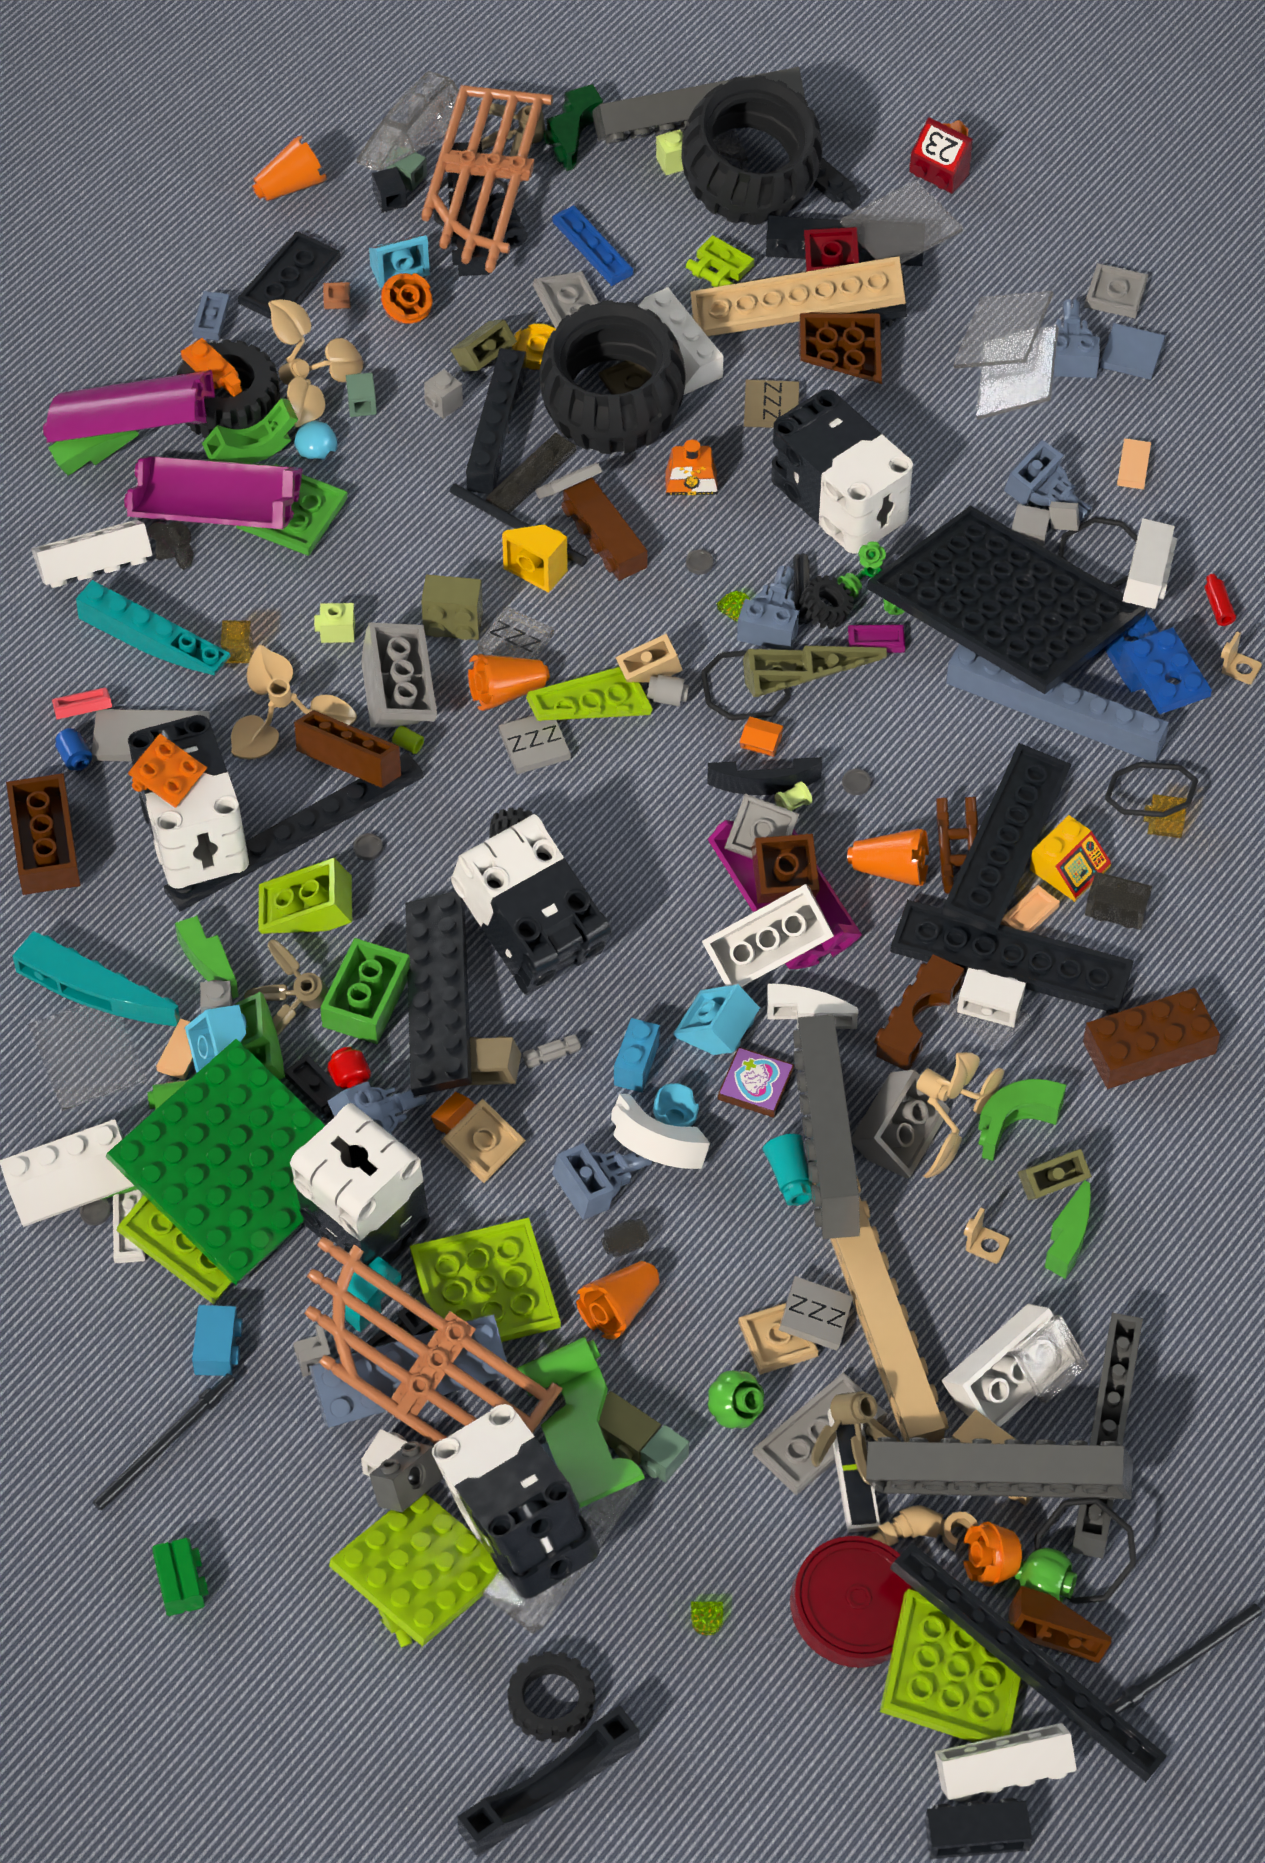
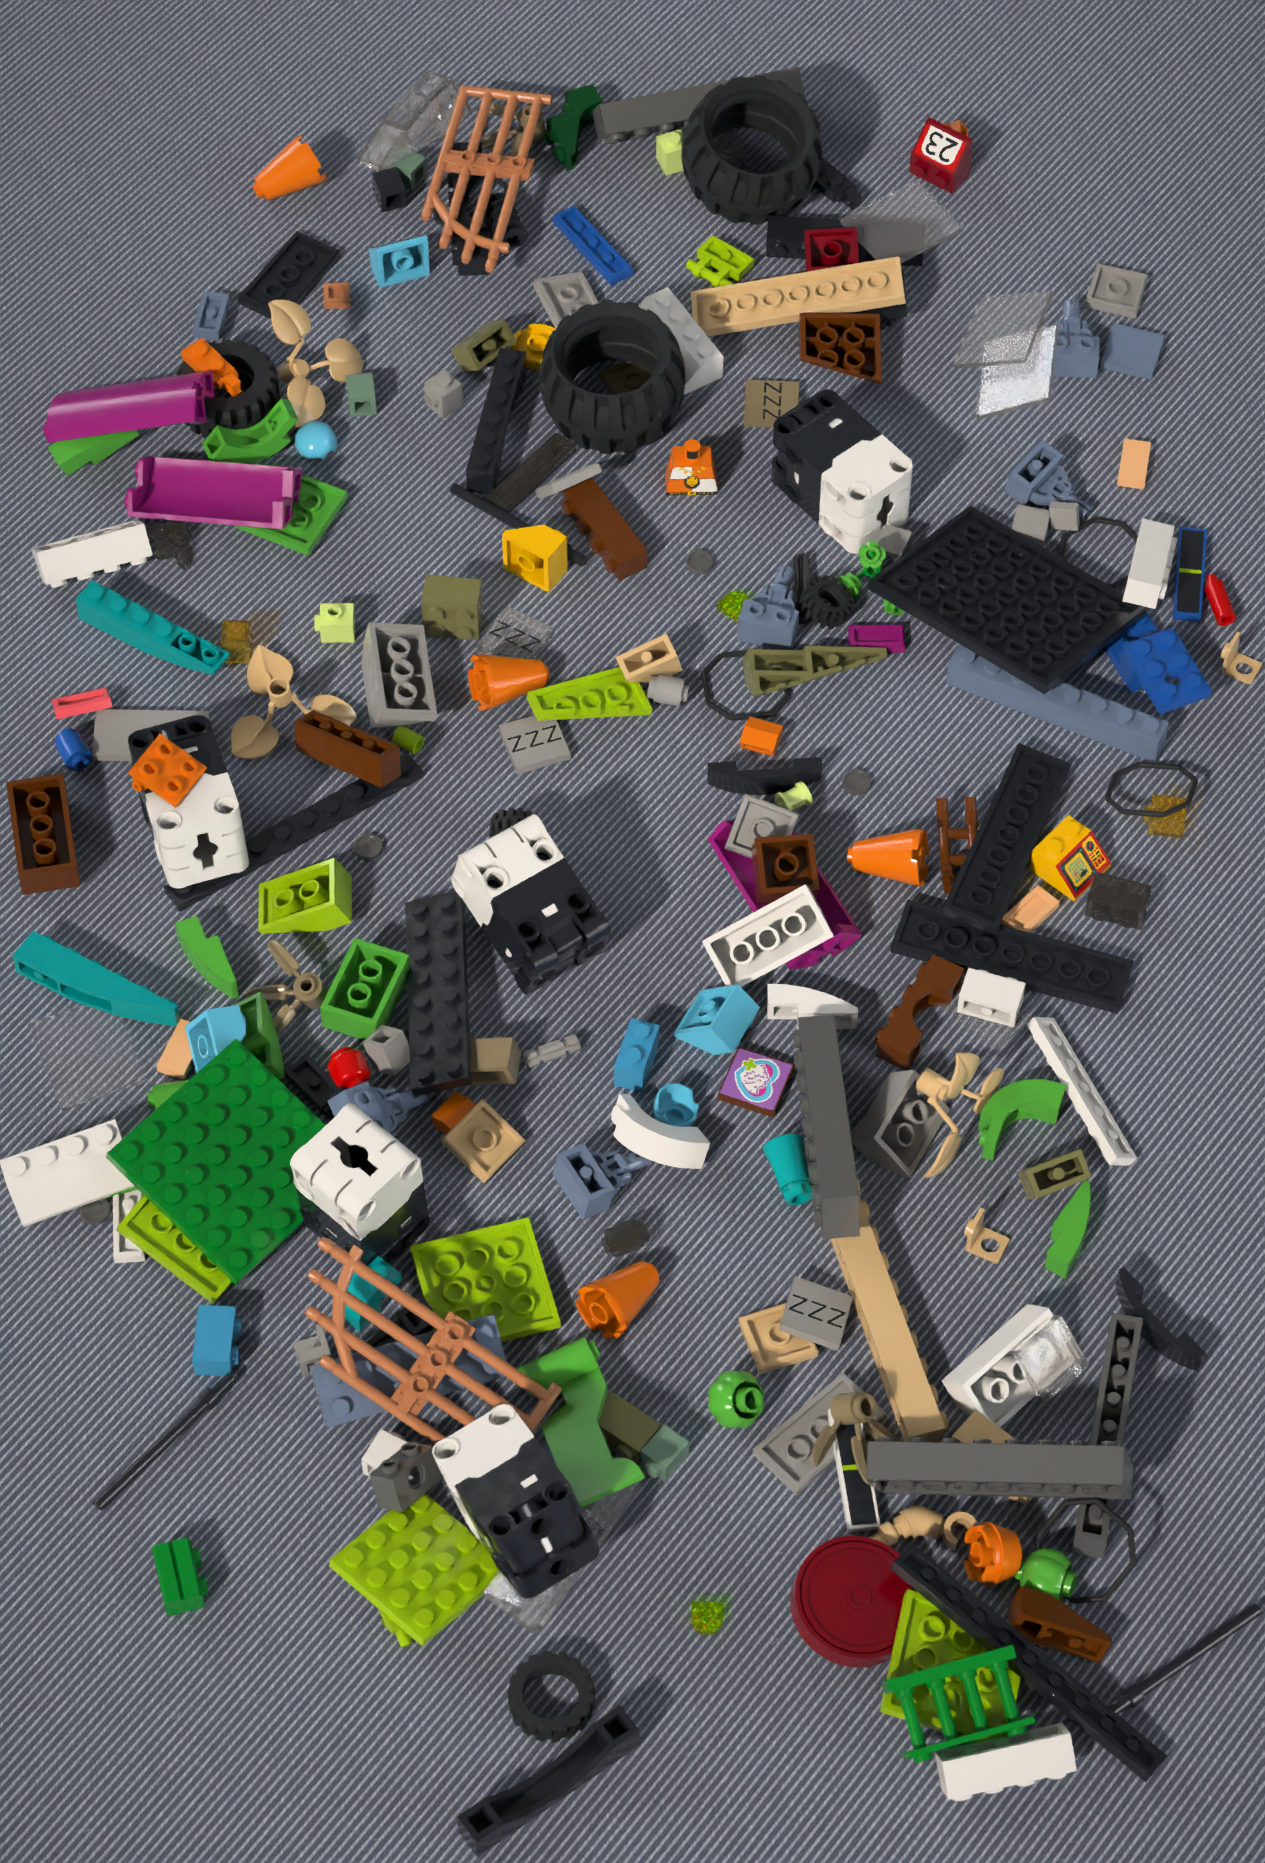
light grey brick [200,980,233,1013] -> none
orange cone [381,273,433,324] -> none
black brick [925,1798,1032,1859] -> none
reddish brown brick [1083,988,1220,1089] -> none
none -> light grey brick [363,1025,410,1076]
none -> light grey panel [877,524,912,560]
none -> green fence [882,1645,1035,1764]
none -> white plate [1027,1017,1137,1166]
none -> black slope [1116,1266,1206,1371]
none -> black tile [1172,527,1207,622]

